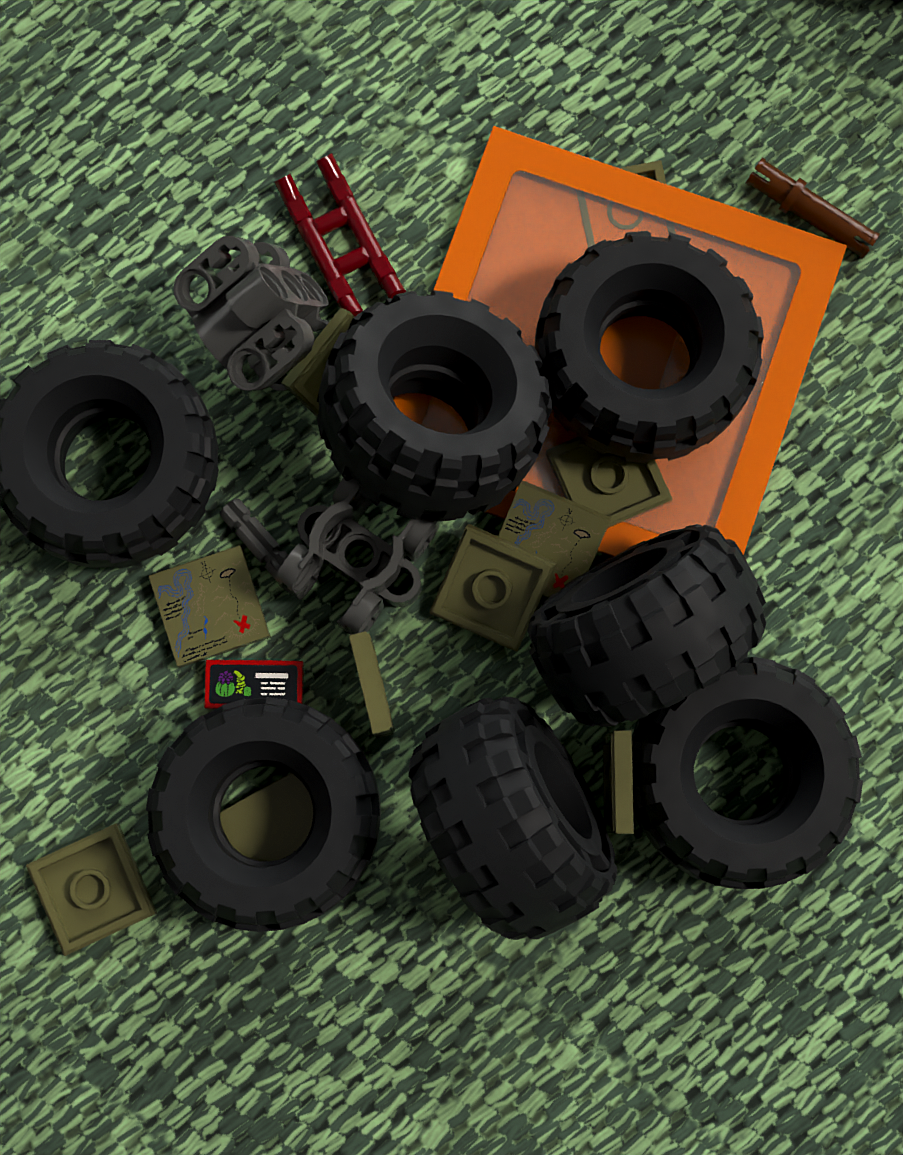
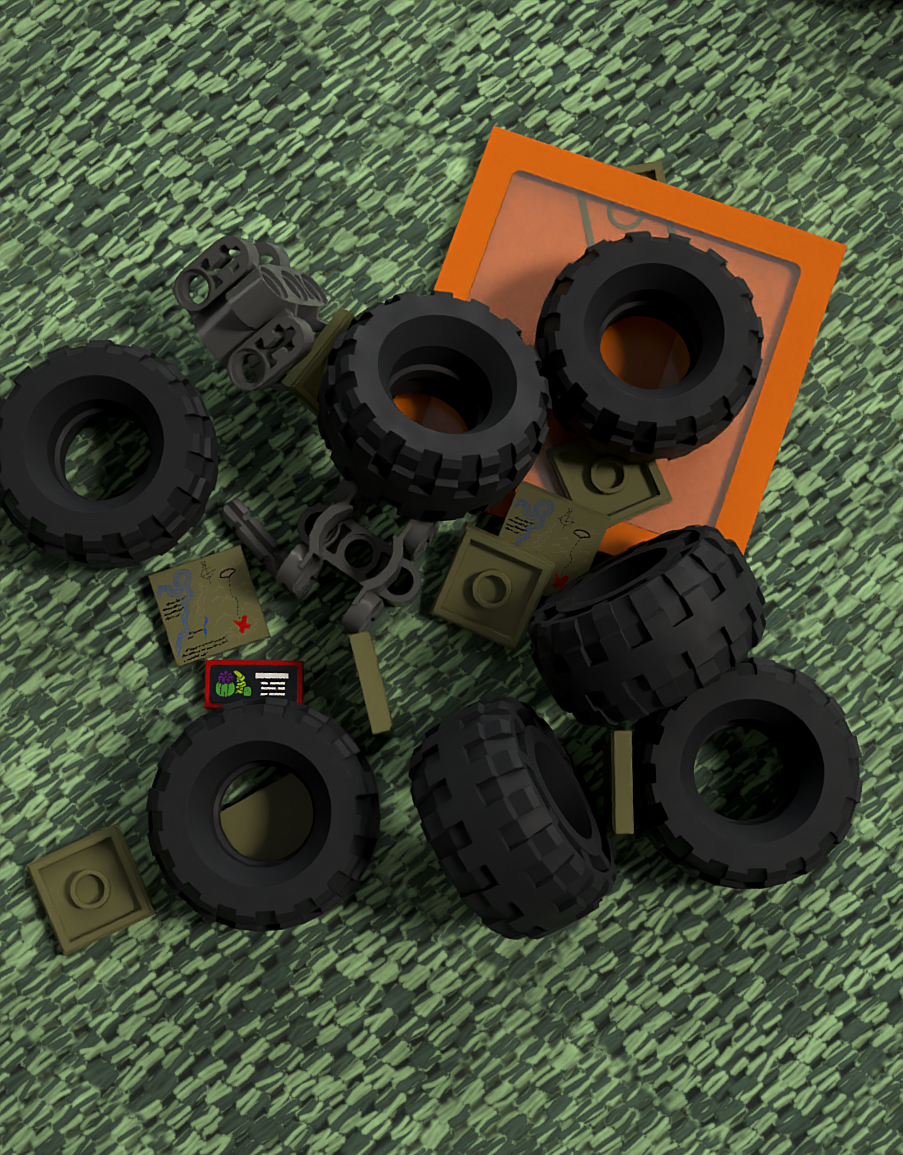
dark red piece [274,153,406,316] -> none
reddish brown pin [745,157,880,259] -> none

